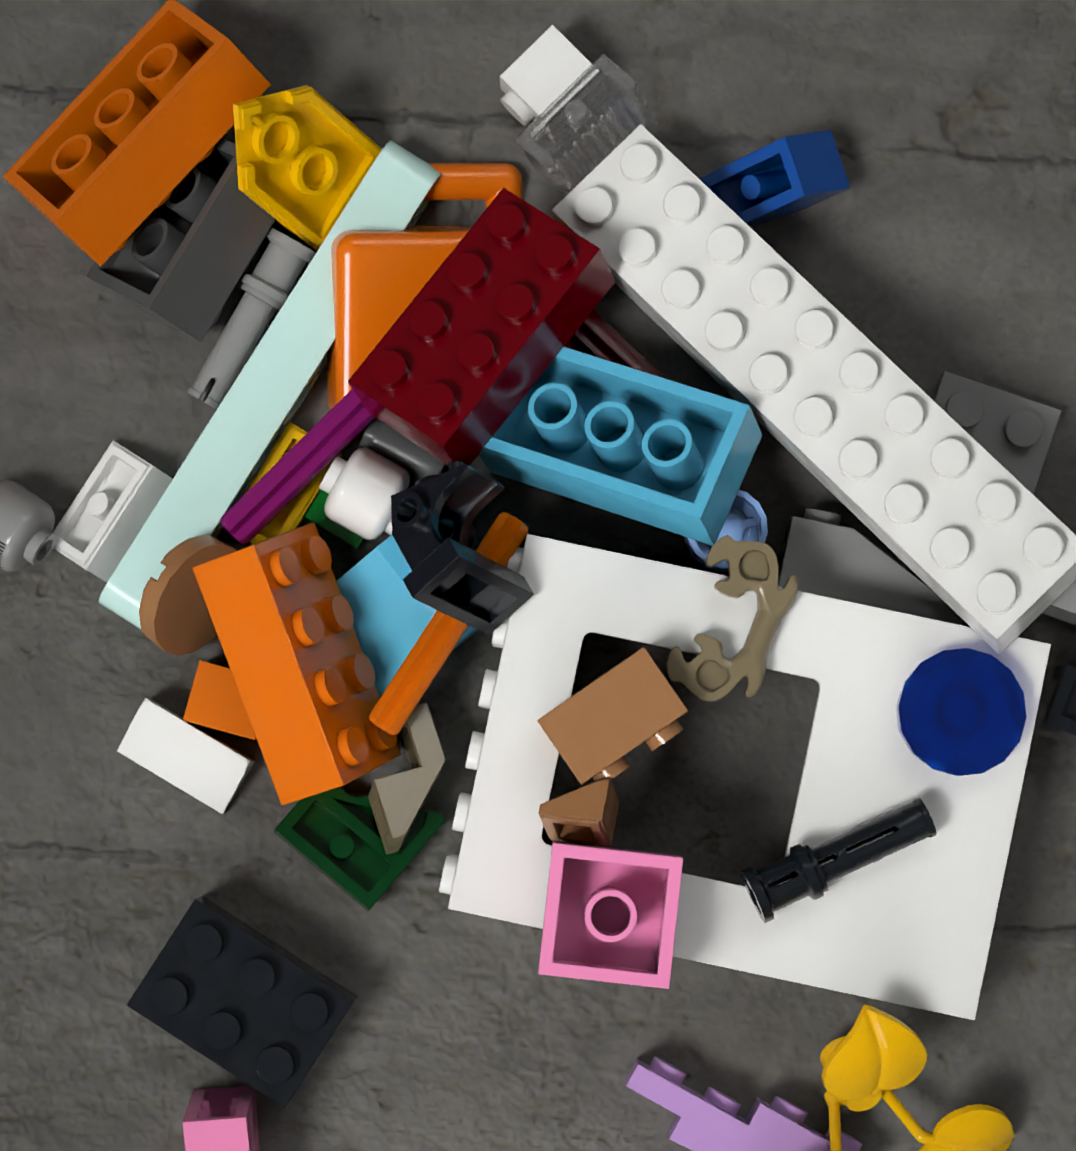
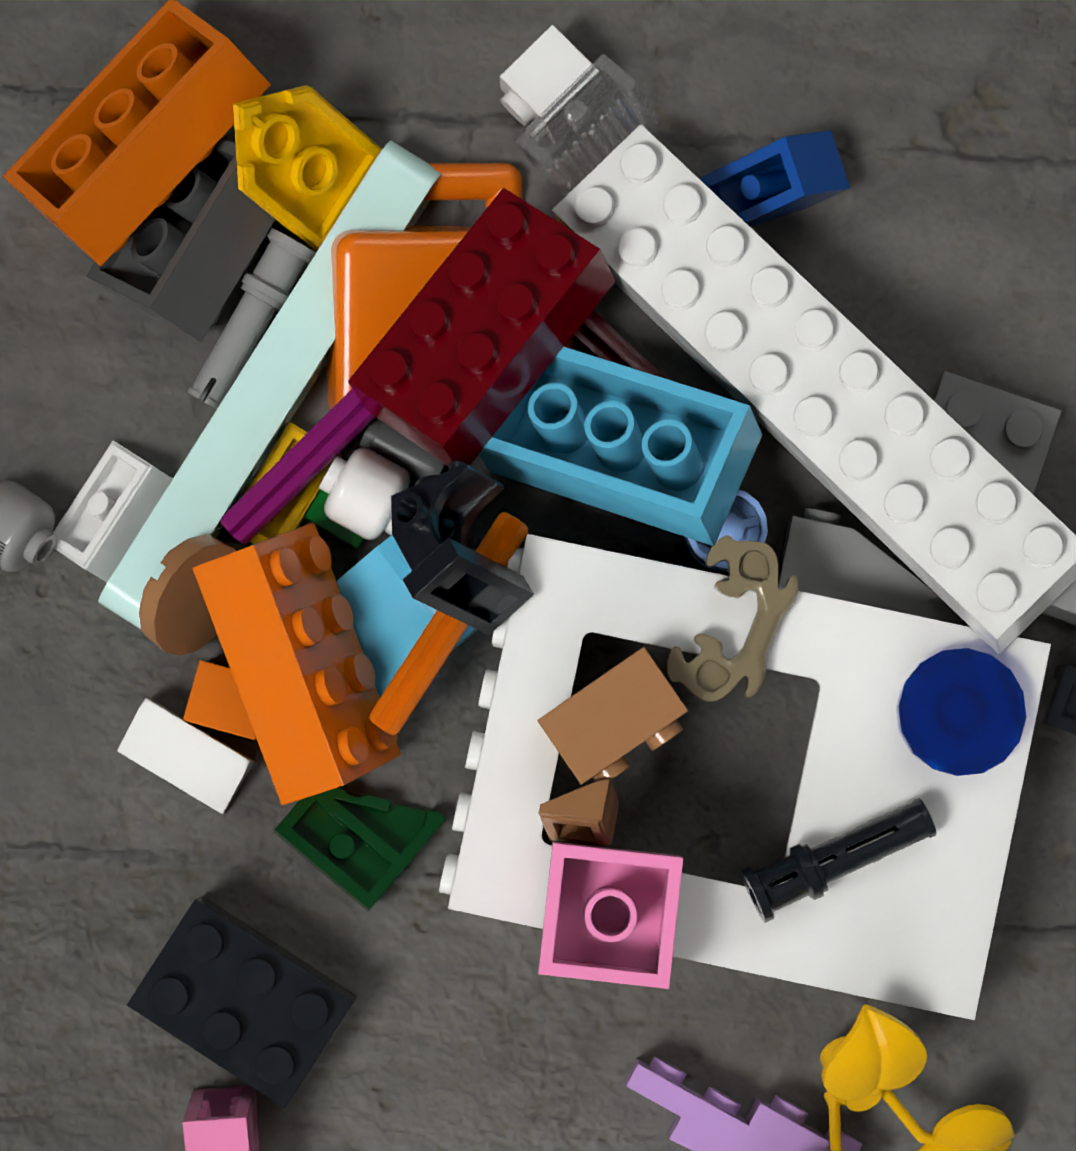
dark tan slope [368,702,446,855] -> none

